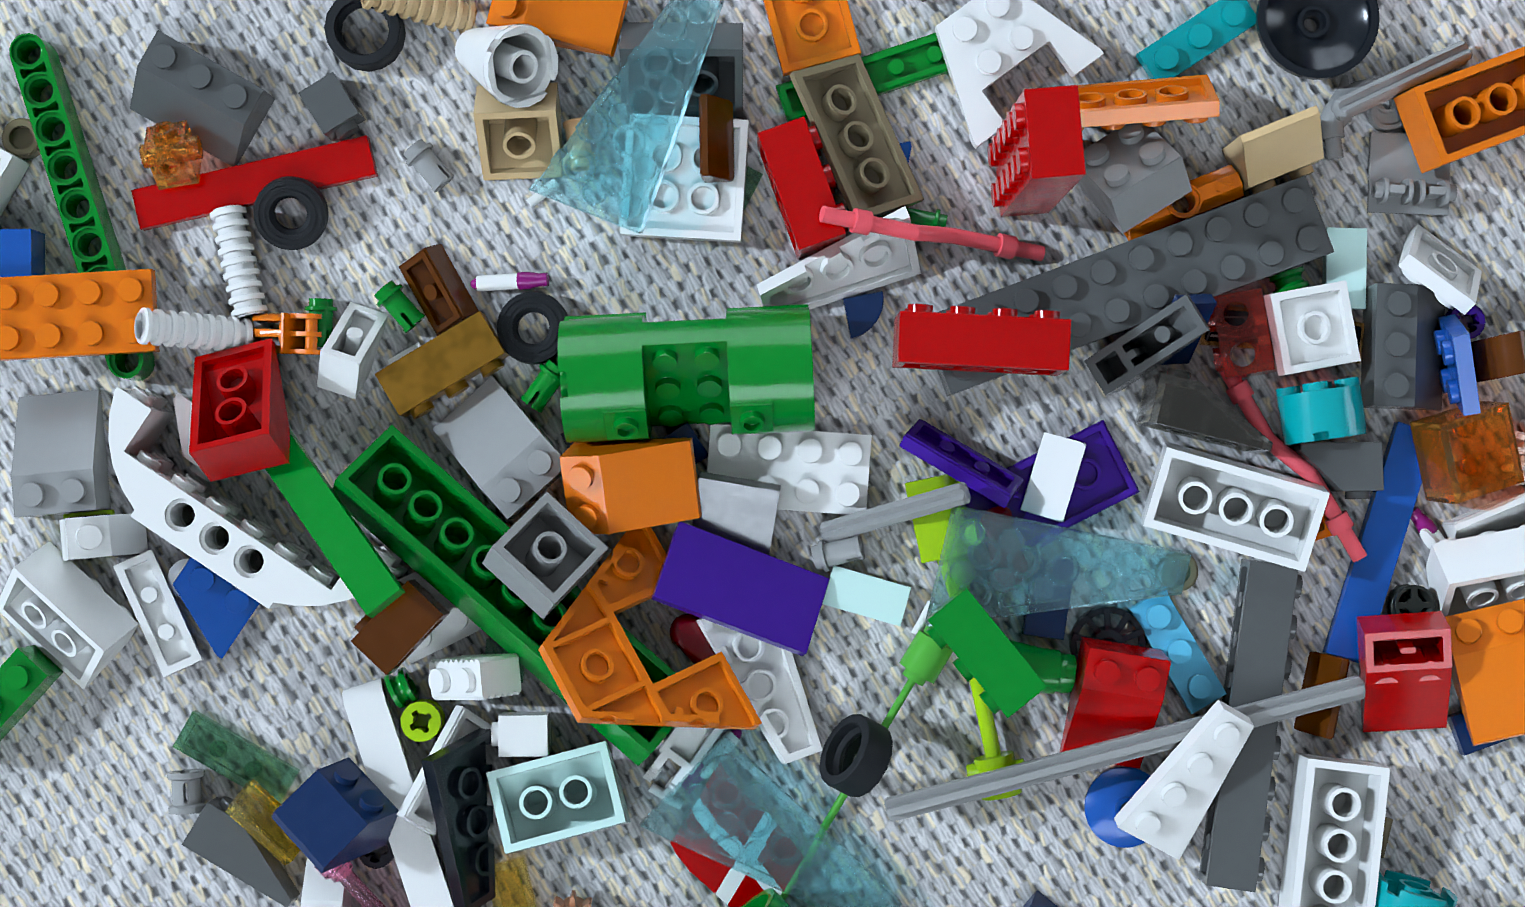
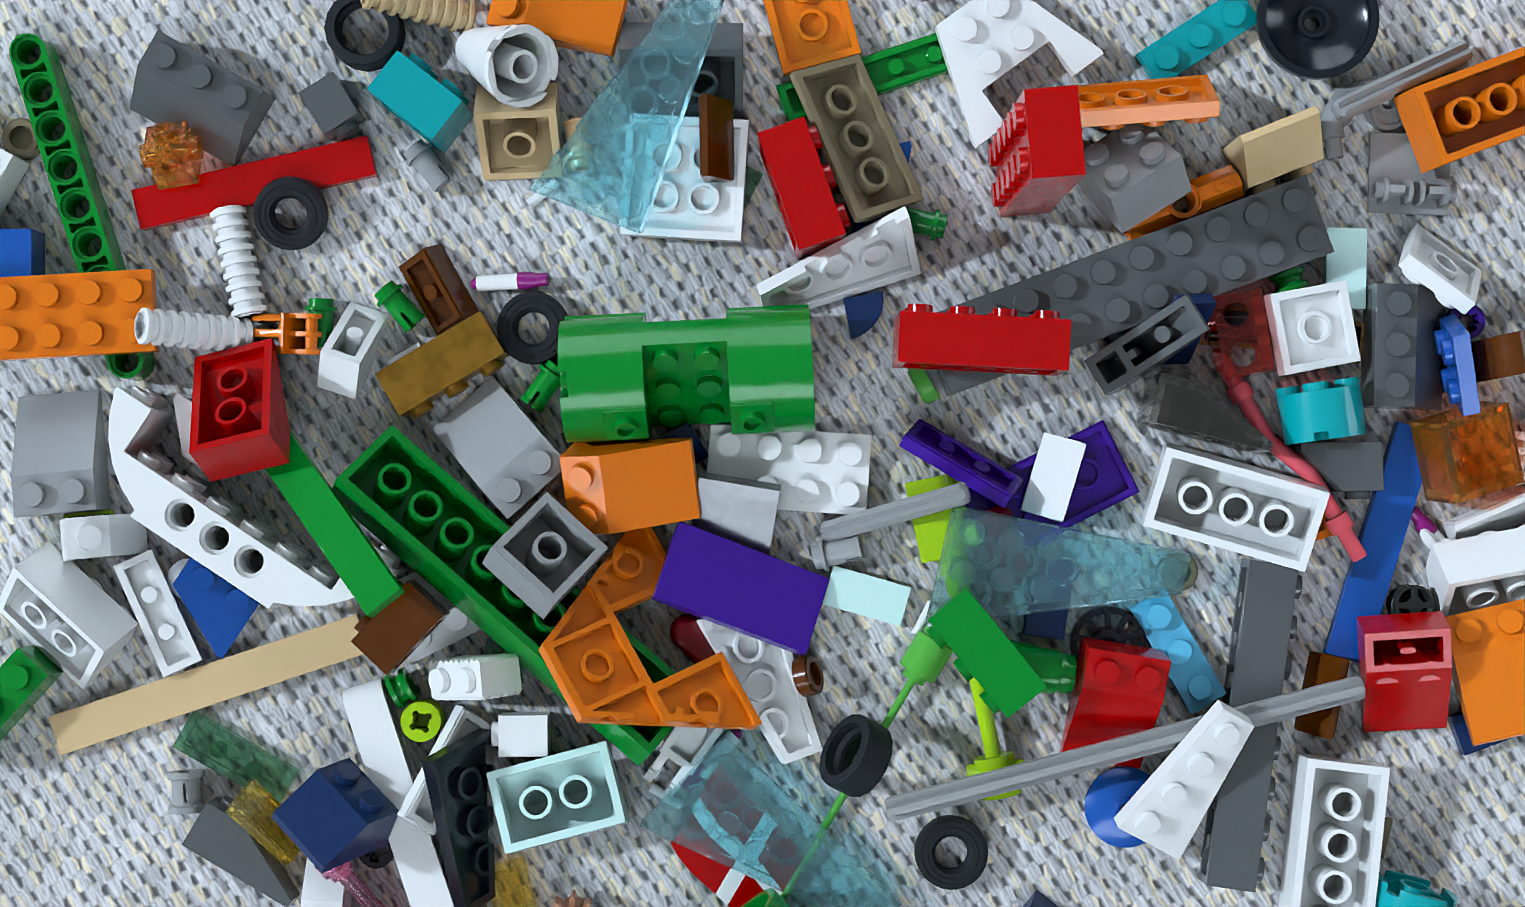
coral bar [819,206,1045,262] -> none
none -> tan tile [48,614,363,755]
none -> teal brick [367,50,474,154]
none -> reddish brown tile [791,654,824,697]
none -> bright green tile [907,369,940,404]
none -> black tyre [914,815,988,890]

